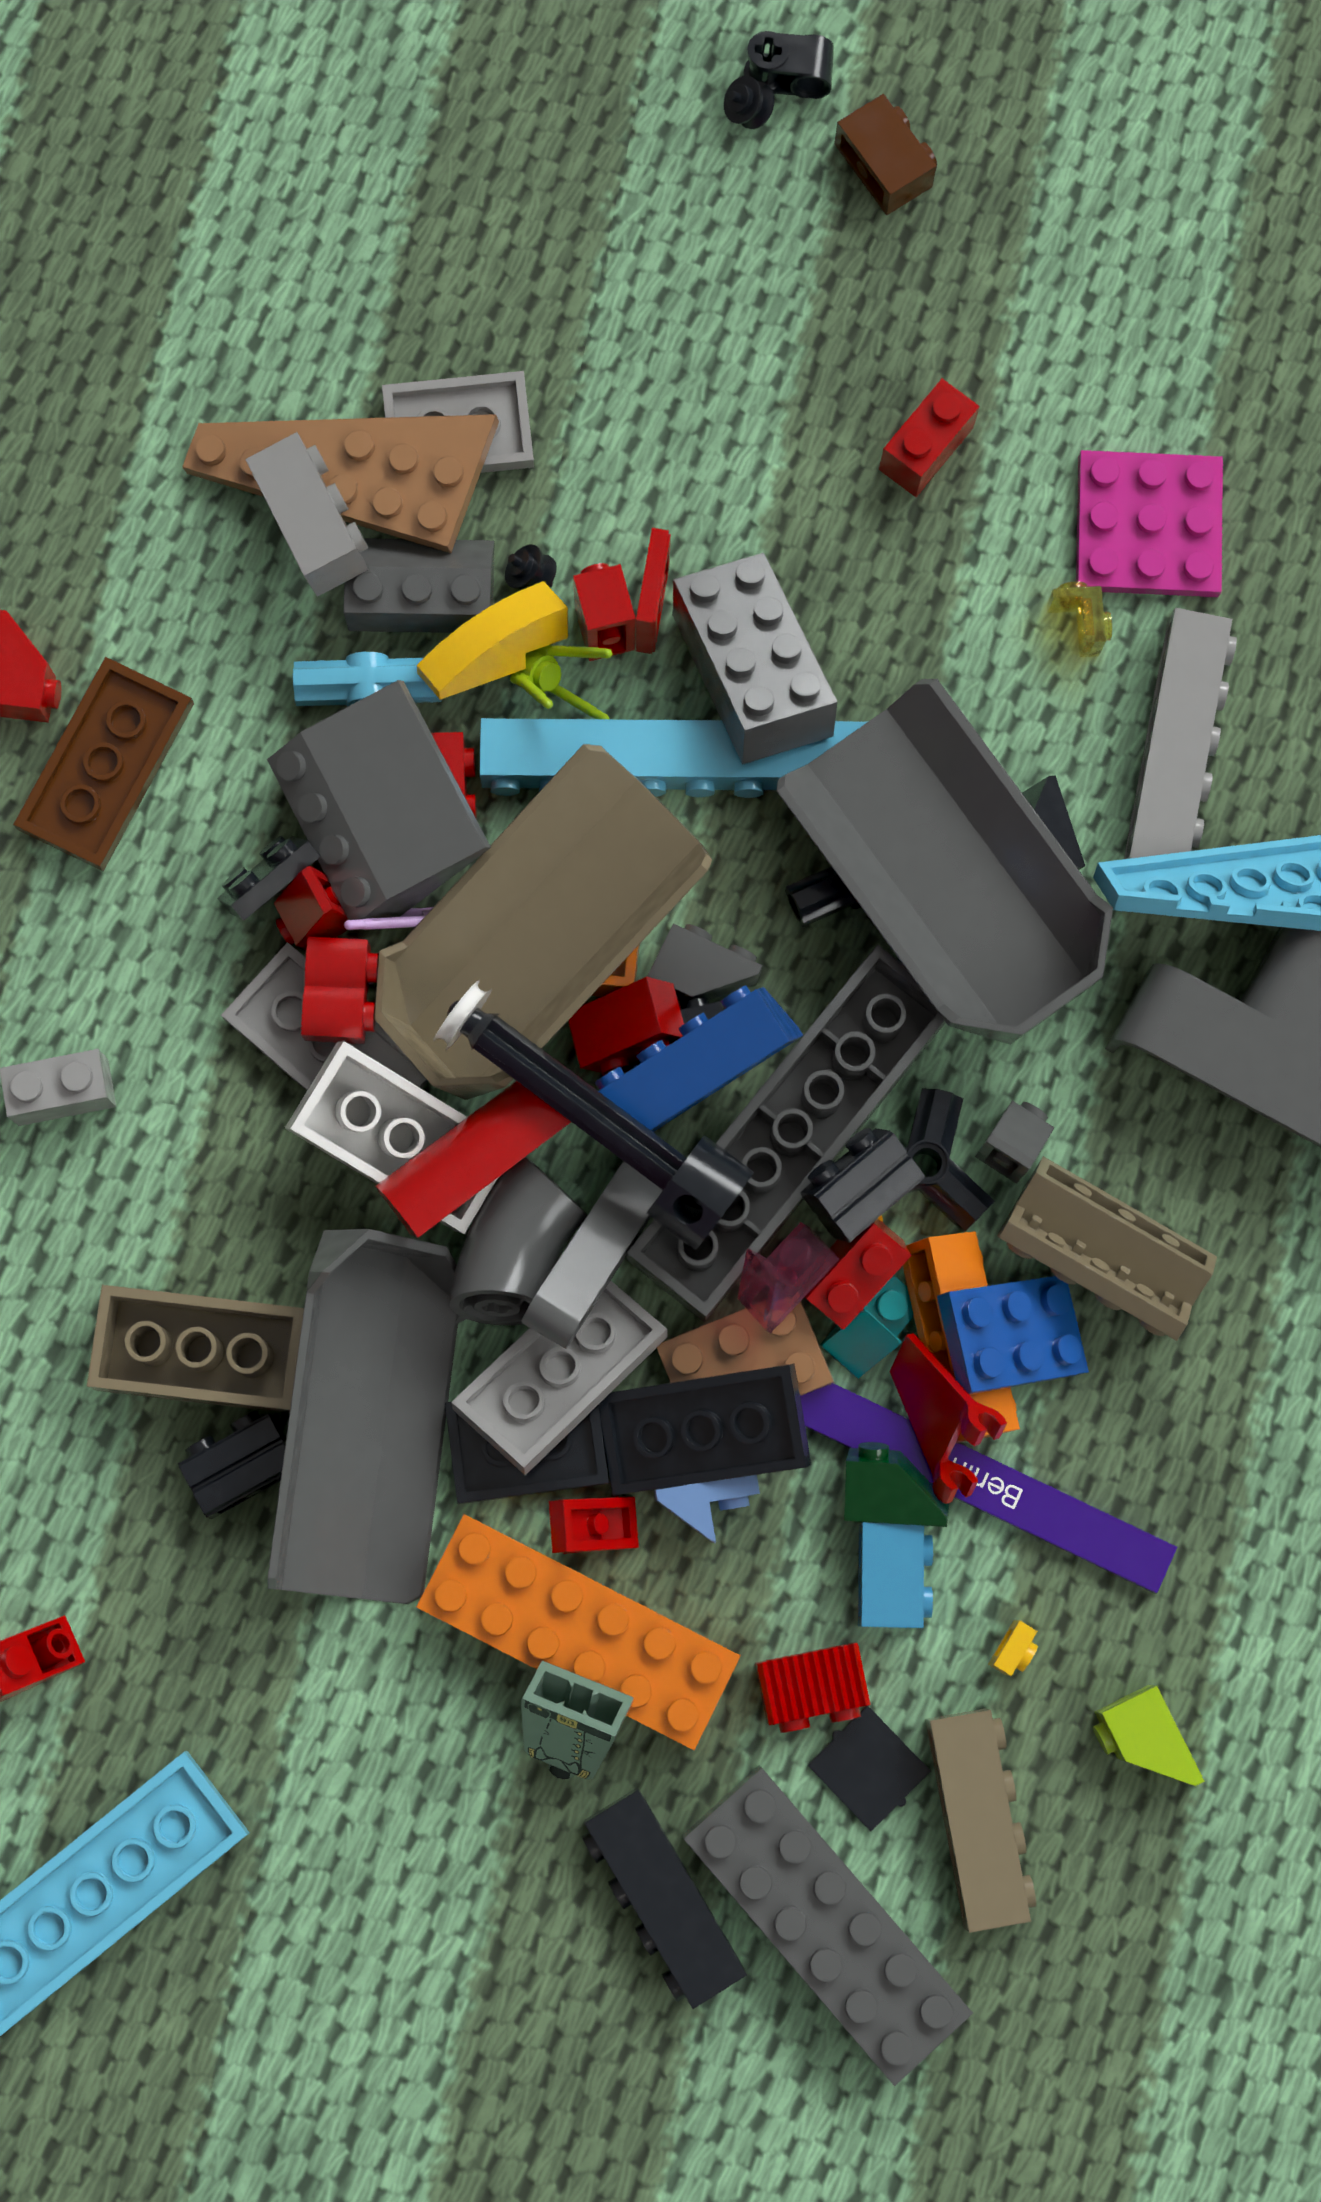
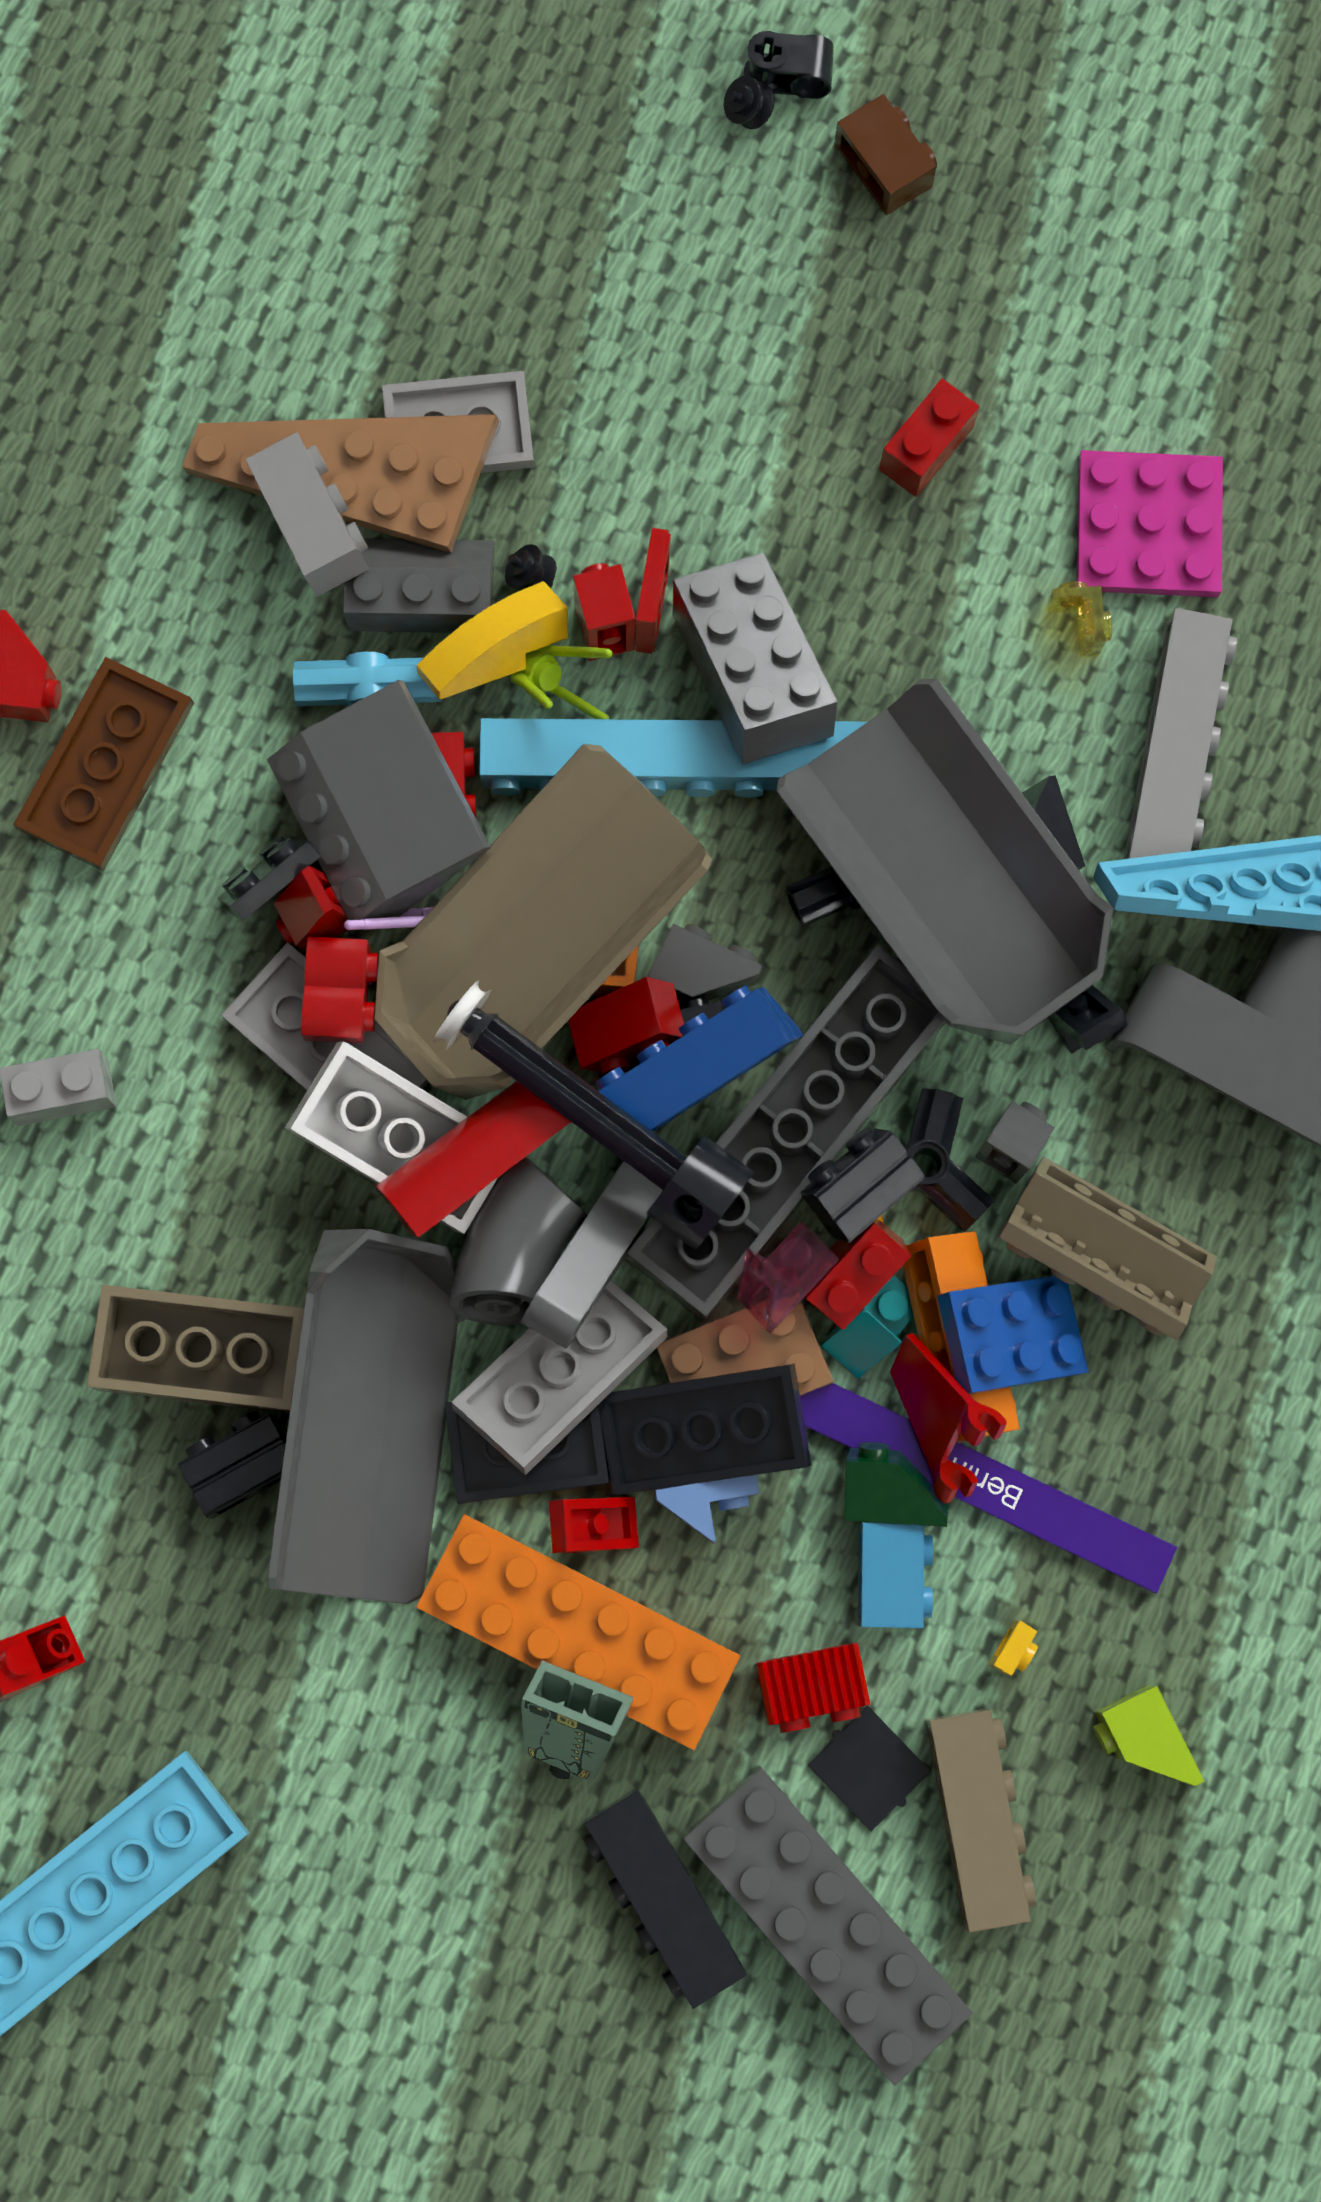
none -> black slope [1048,985,1128,1054]

